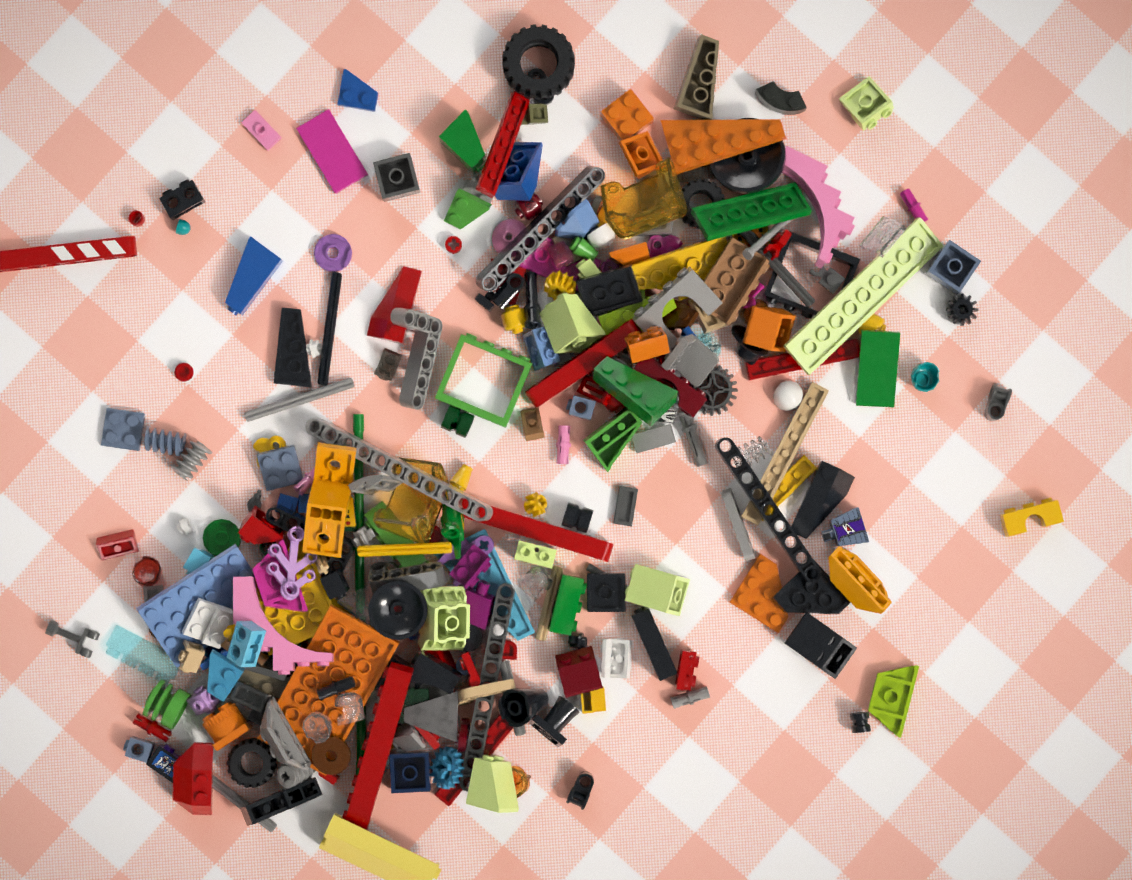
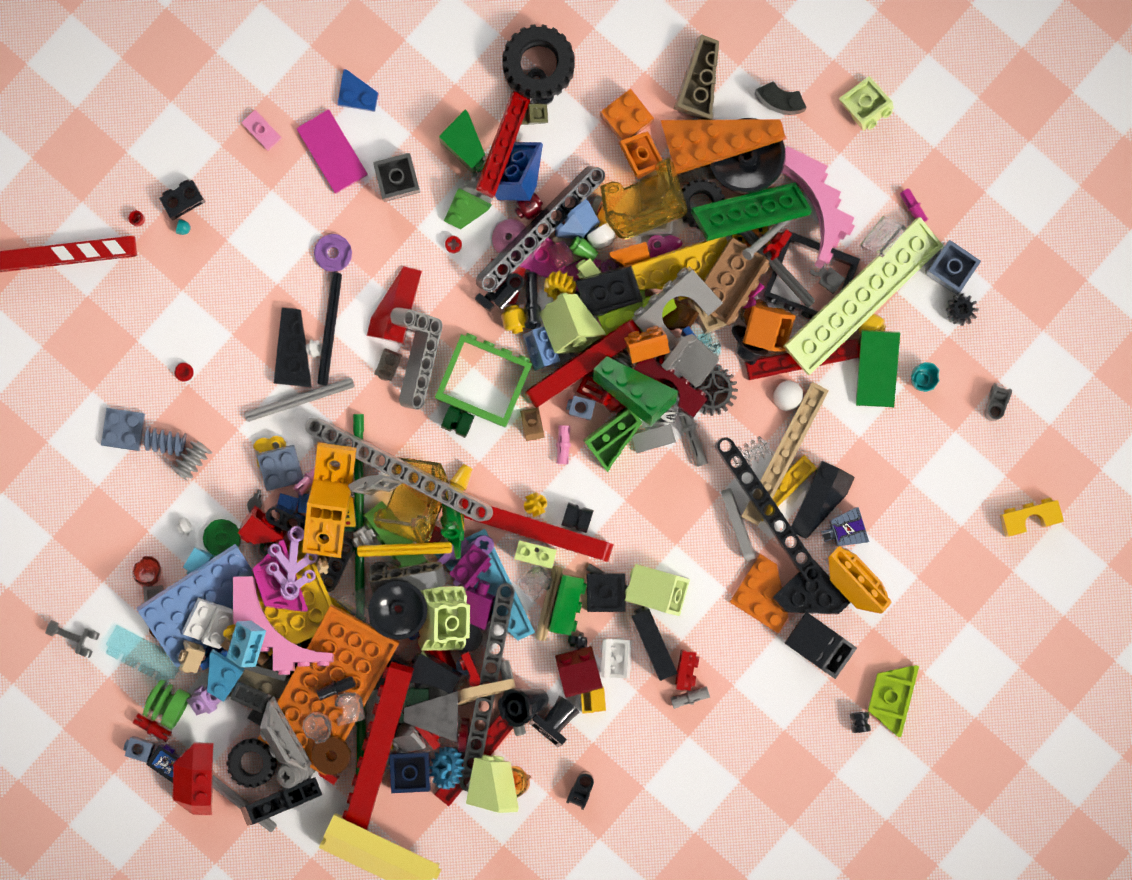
red slope [96,529,139,561] -> none
orange piece [202,701,253,751] -> none
blue slope [225,236,283,316] -> none
black brick [320,568,350,600] -> none
red tile [498,640,517,660] -> none
dark grey tile [613,486,638,527] -> none

